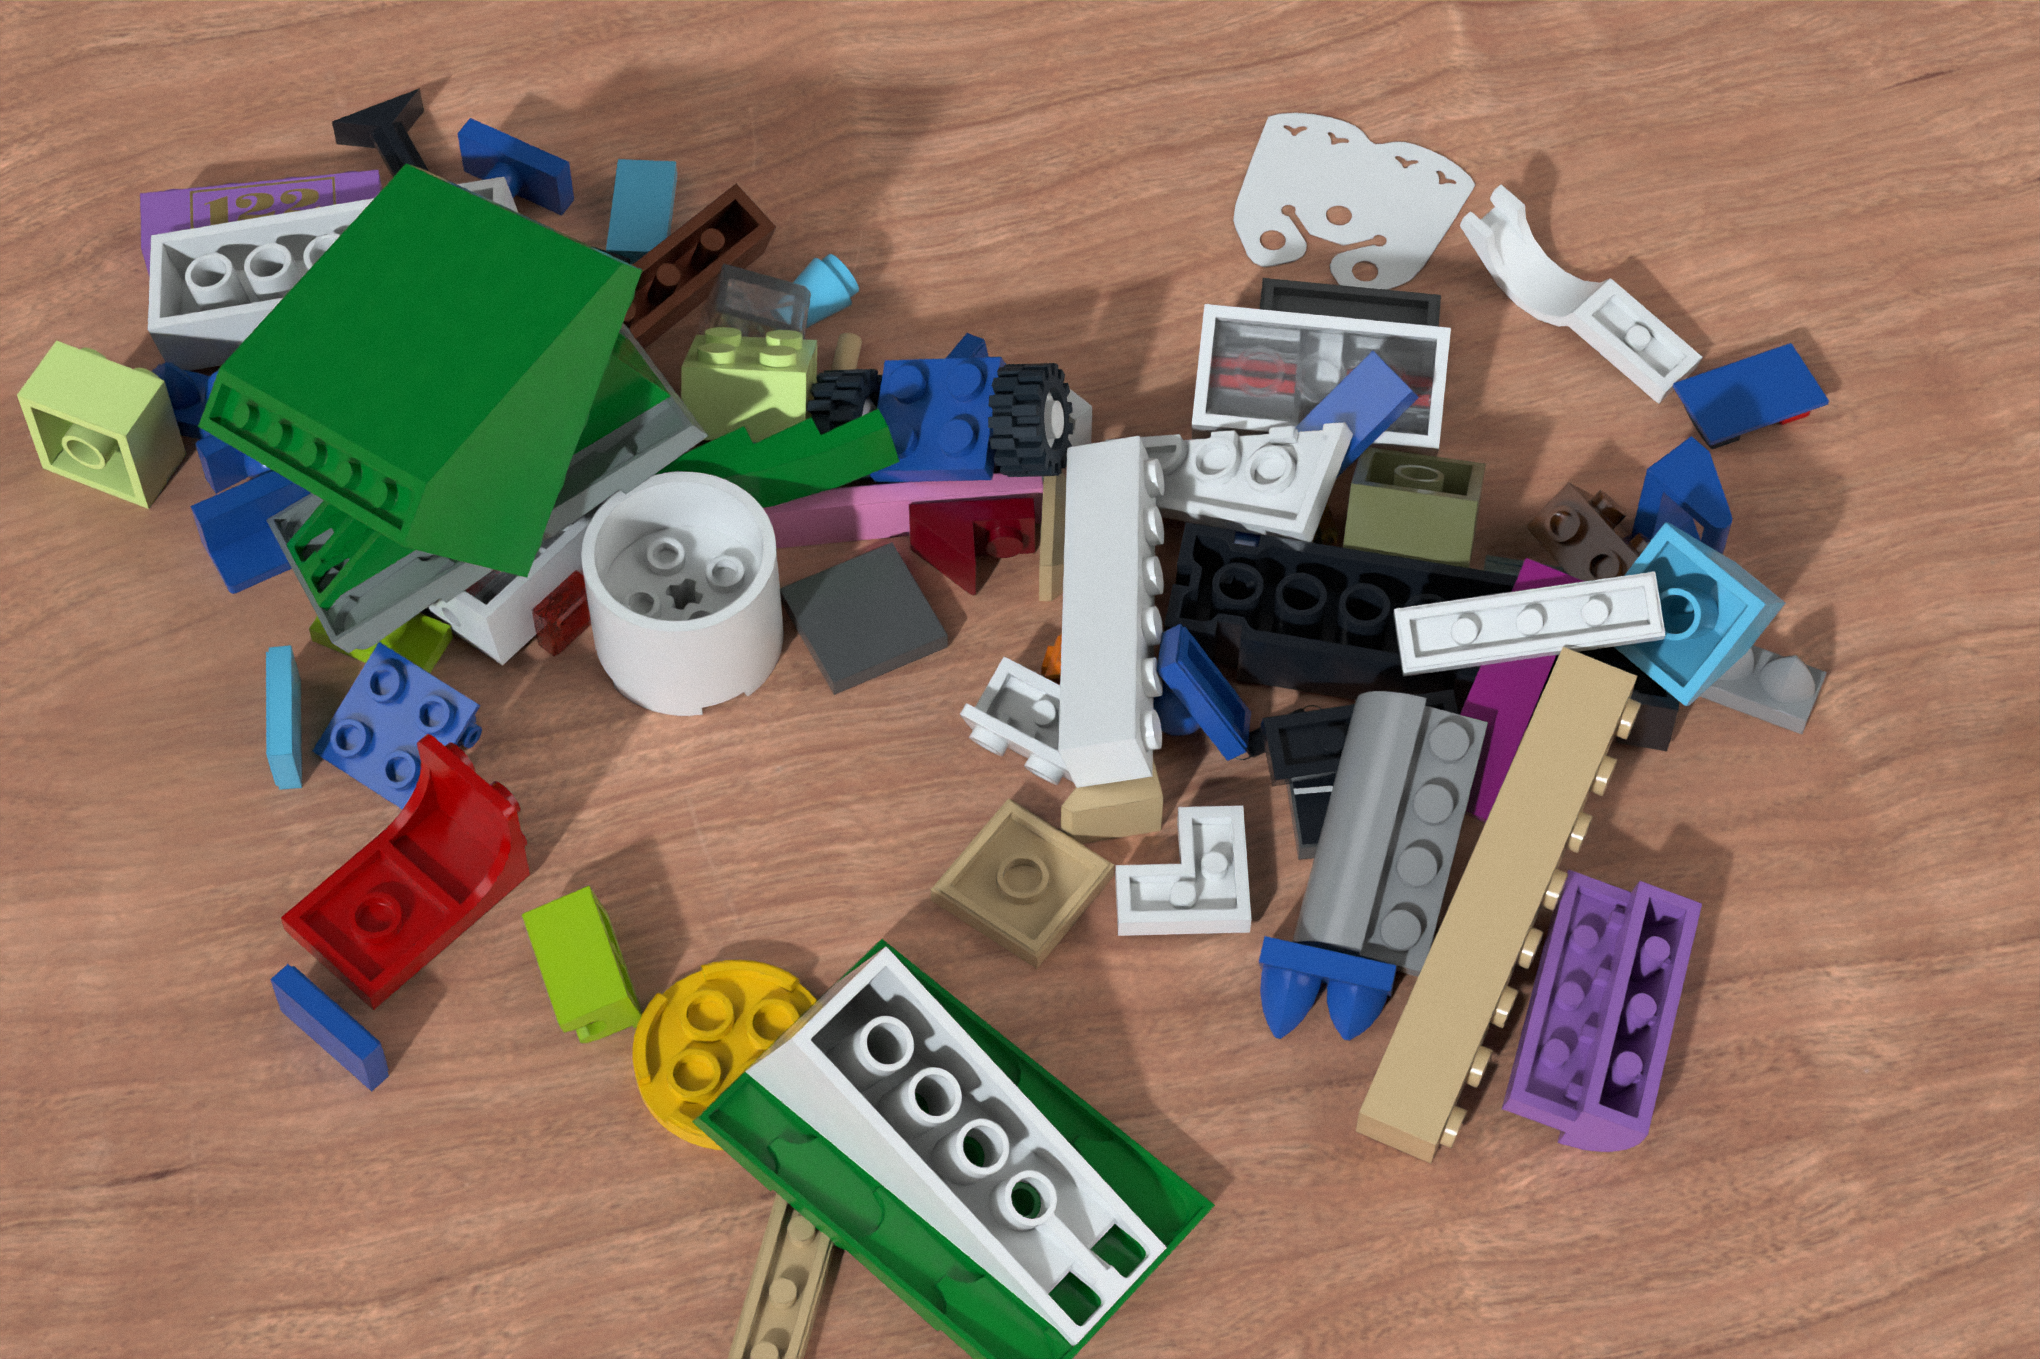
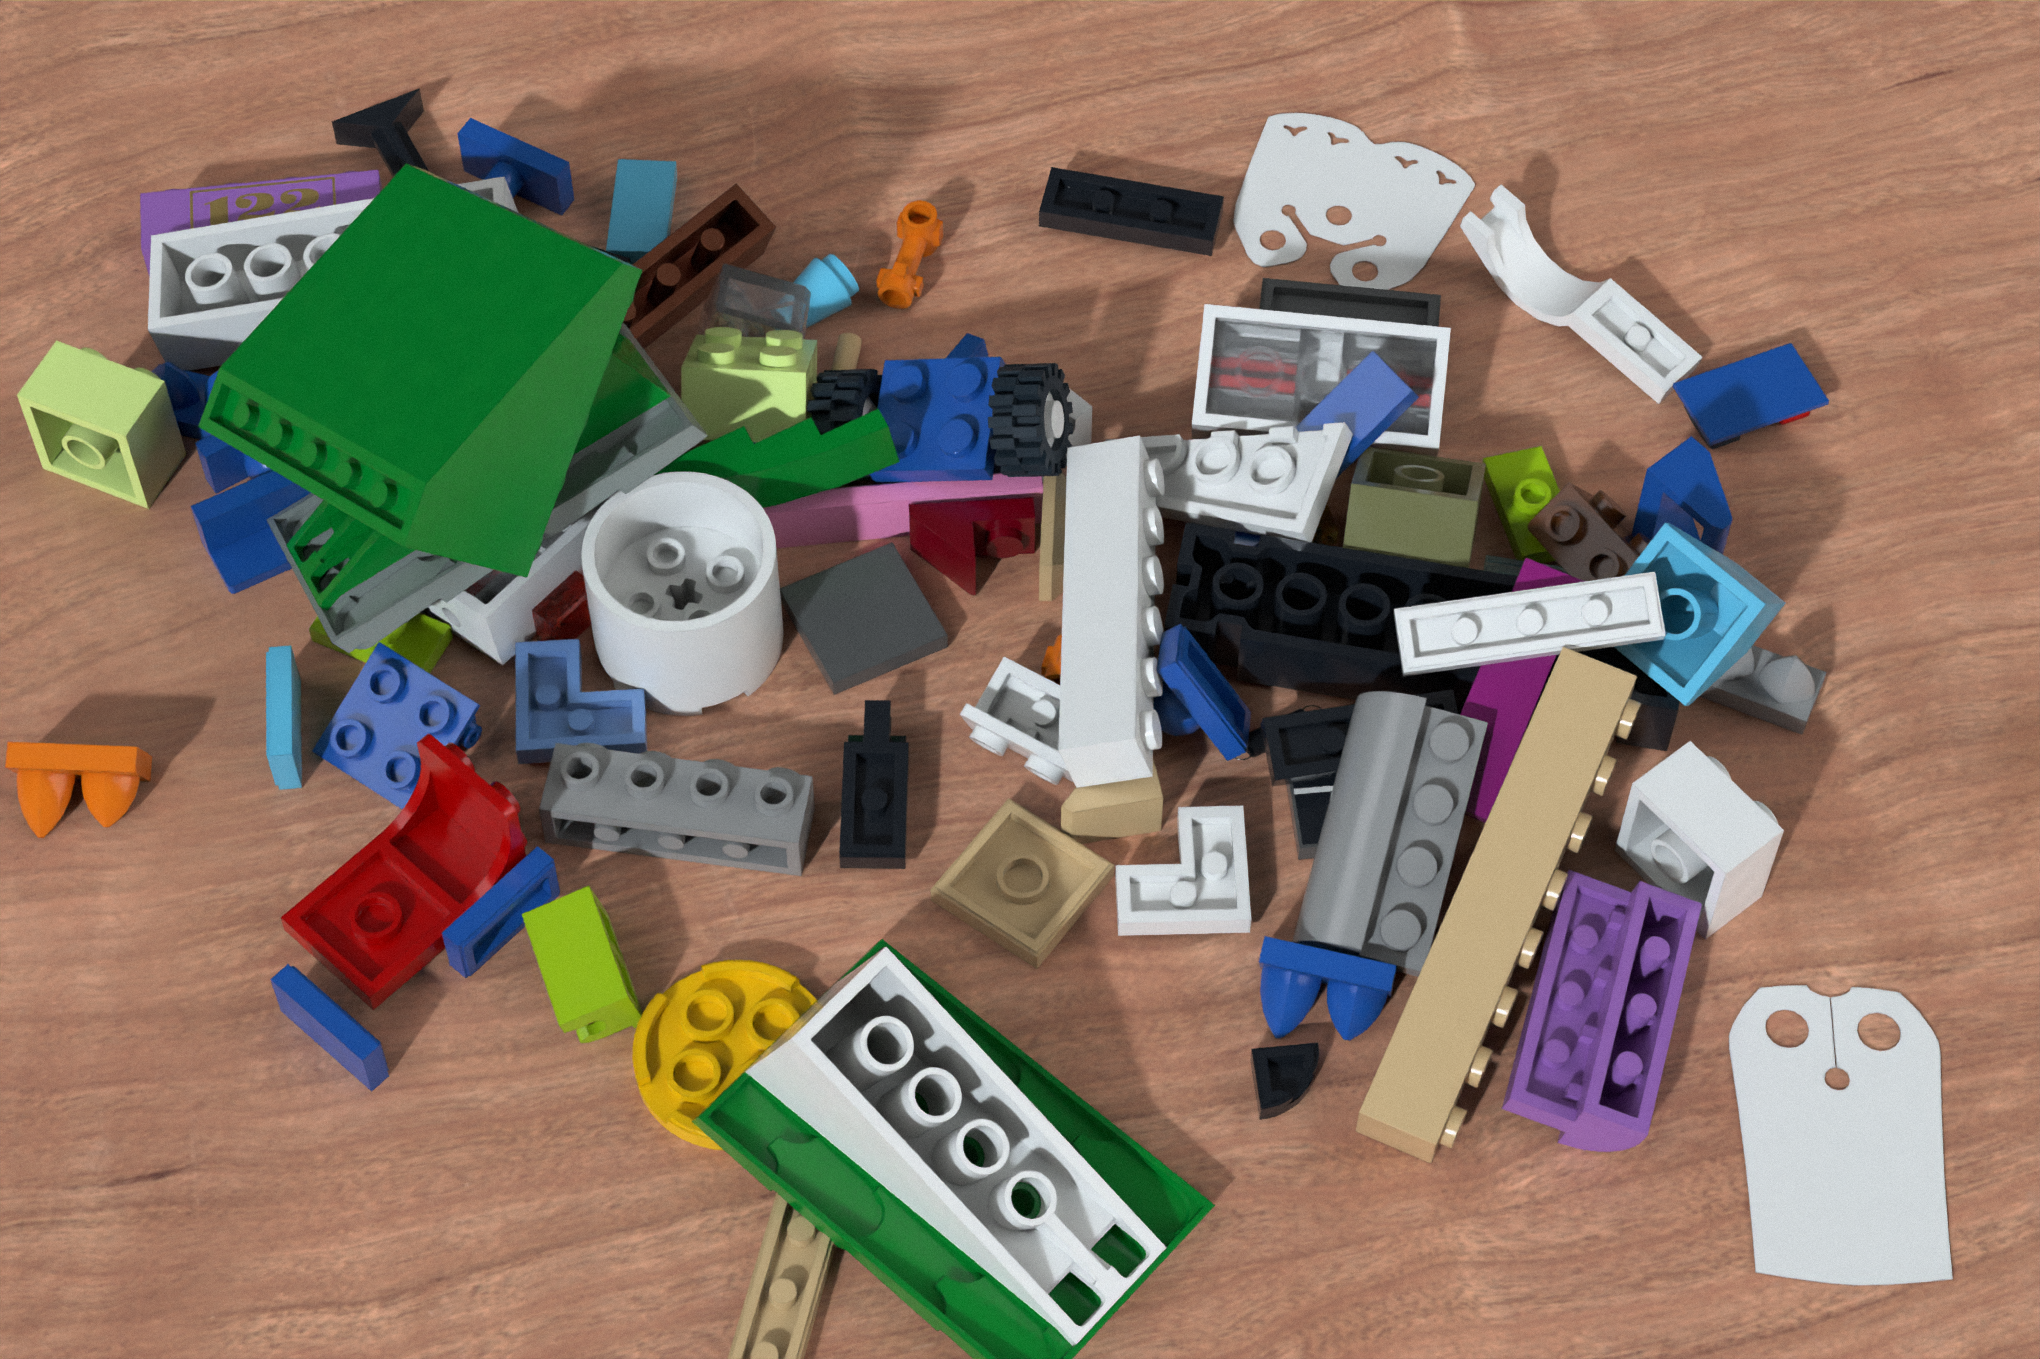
none -> orange tile [5,742,152,838]
none -> blue tile [442,846,560,978]
none -> medium blue plate [515,639,647,764]
none -> light grey brick [539,743,815,876]
none -> black hinge [839,700,909,869]
none -> orange bar [876,200,943,309]
none -> black plate [1039,167,1224,256]
none -> black tile [1250,1043,1319,1120]
none -> lime plate [1482,446,1560,568]
none -> white brick [1615,741,1784,940]
none -> white piece [1729,985,1953,1286]

